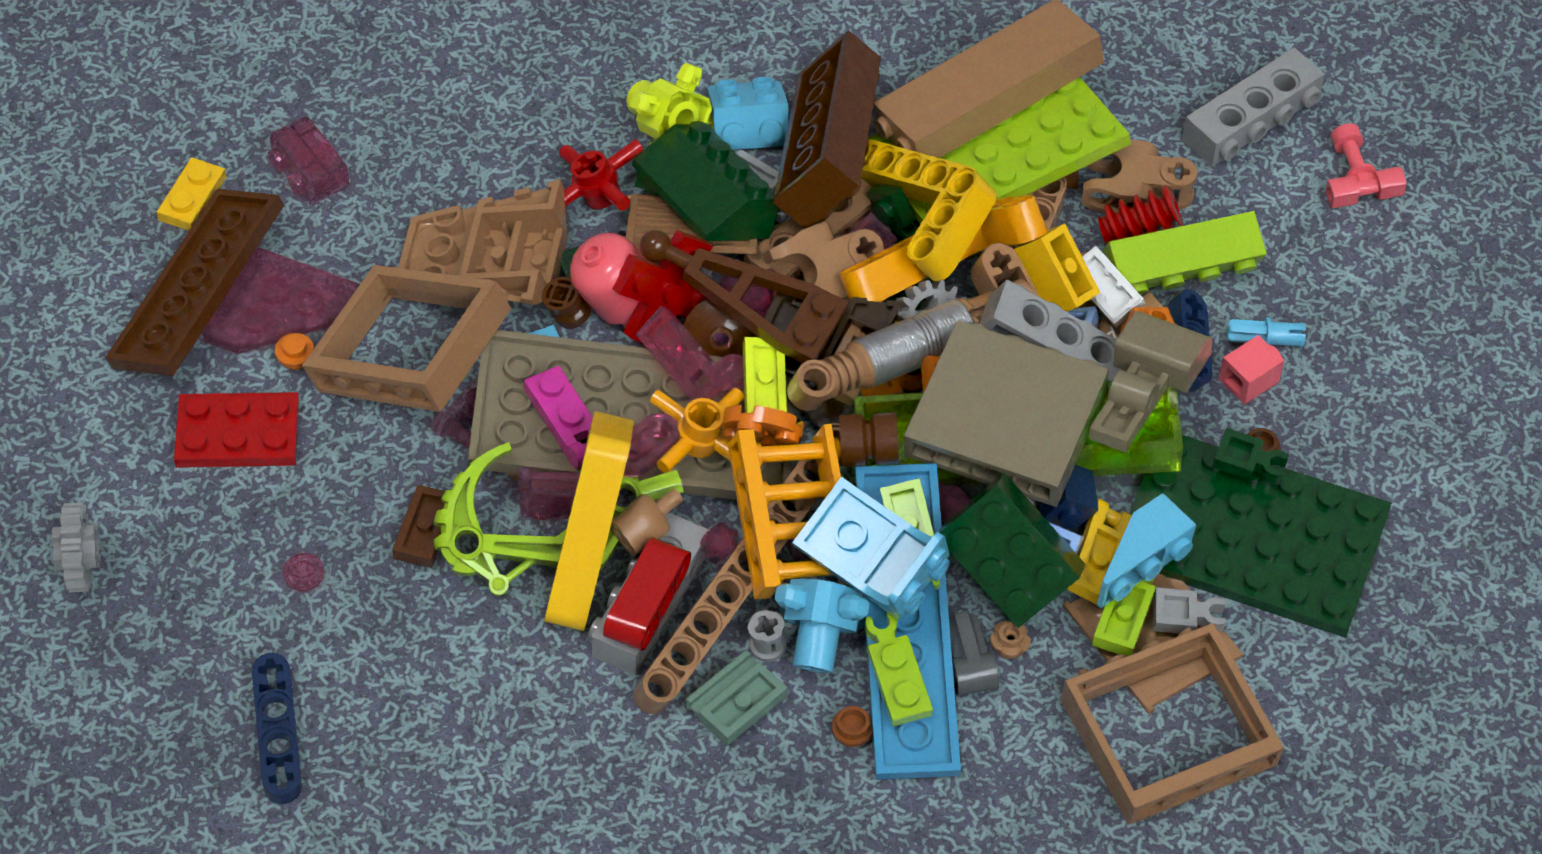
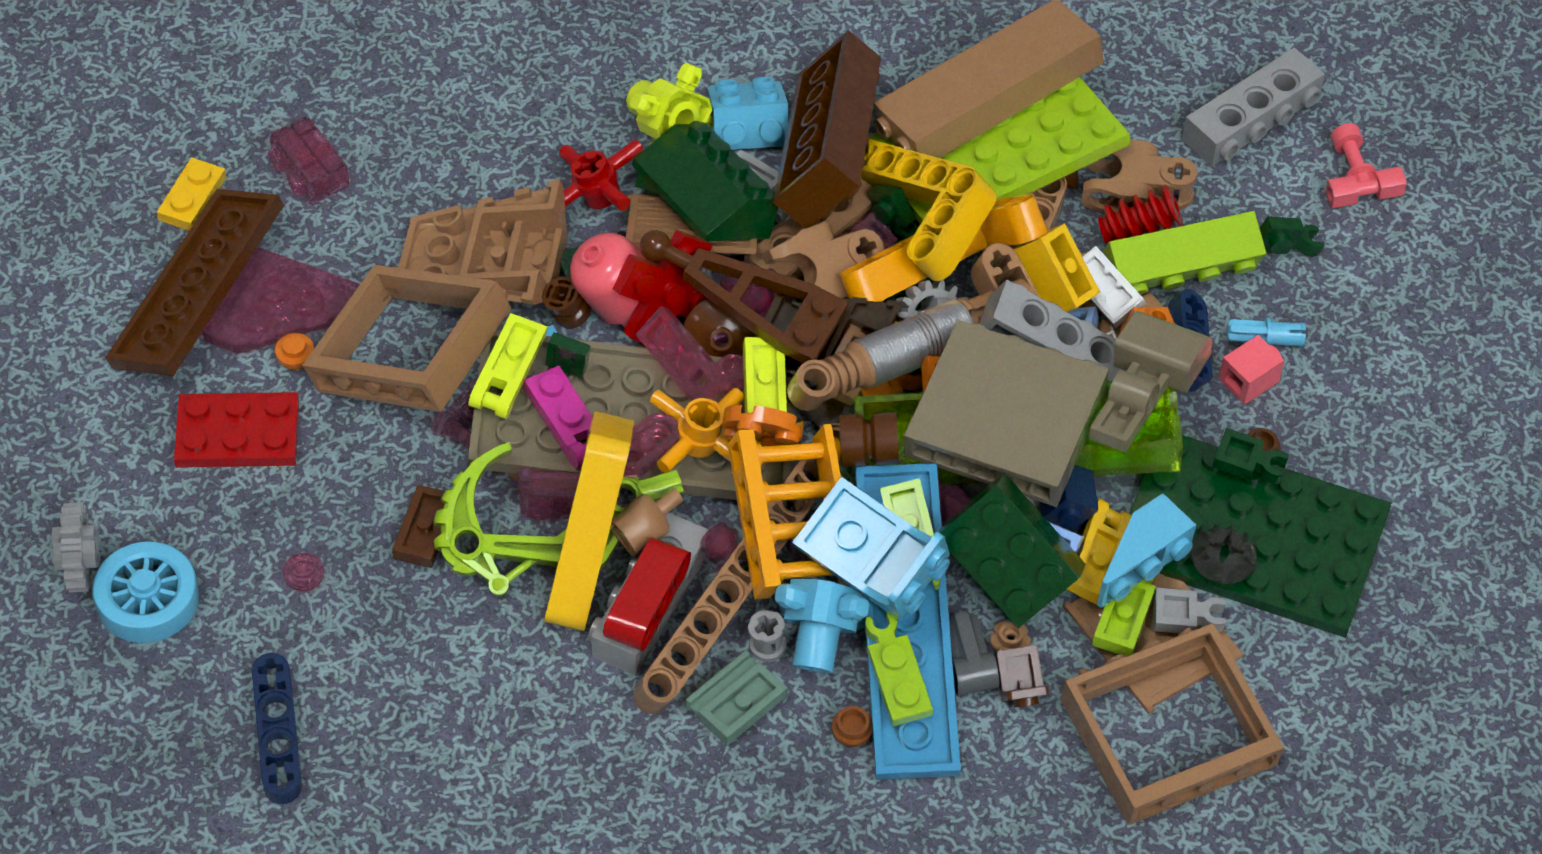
none -> medium azure wheel [92,541,199,643]
none -> neon yellow plate [468,313,548,419]
none -> dark green tile [545,332,591,379]
none -> bracket [994,645,1049,708]
none -> clear smoke gear [1191,524,1257,584]
none -> dark green plate [1260,216,1325,257]

